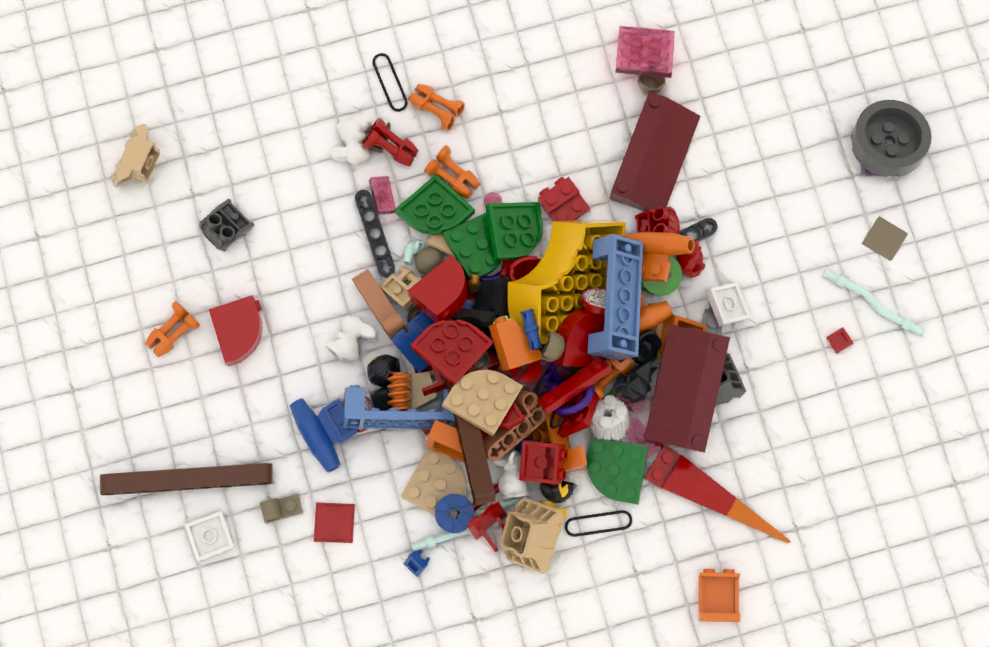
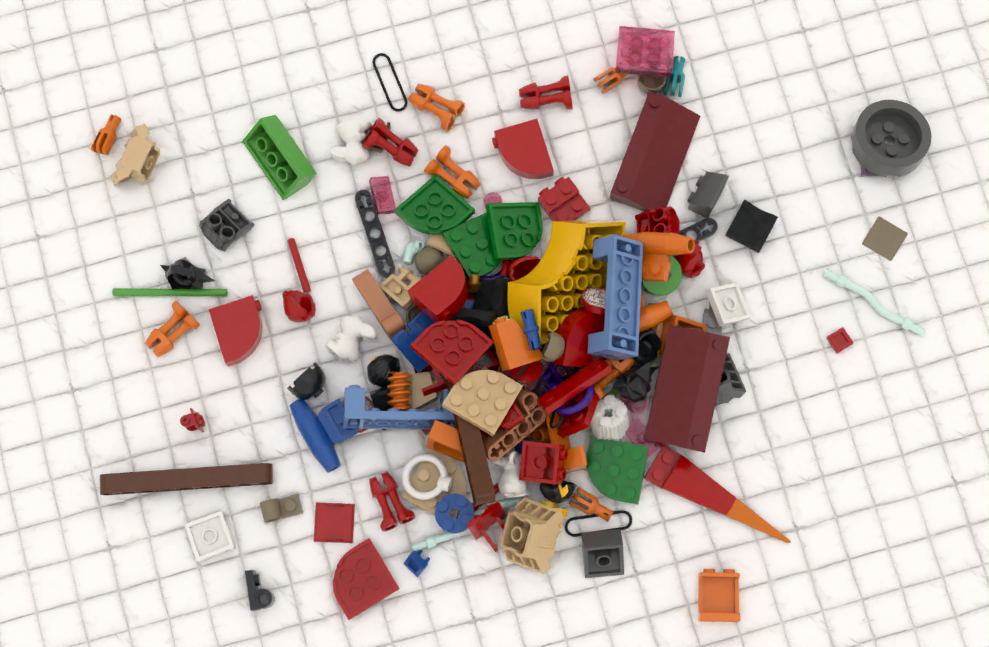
none -> orange arm [91,114,121,155]
none -> bright green piece [112,288,228,296]
none -> black hair [160,257,215,290]
none -> red hinge [180,408,205,433]
none -> bright green slope [242,115,317,200]
none -> black plate [245,570,275,611]
none -> red hair [282,290,316,322]
none -> red bar [287,238,311,293]
none -> black cylinder [287,362,326,400]
none -> red plate [333,538,400,620]
none -> red piece [369,471,416,532]
none -> white piece [402,454,453,500]
none -> red brick [492,119,554,179]
none -> red piece [519,76,573,110]
none -> orange arm [568,487,614,522]
none -> dark grey slope [581,529,624,578]
none -> orange arm [593,61,635,94]
none -> teal arm [663,56,685,97]
none -> dark grey slope [687,171,729,218]
none -> black brick [725,200,778,253]

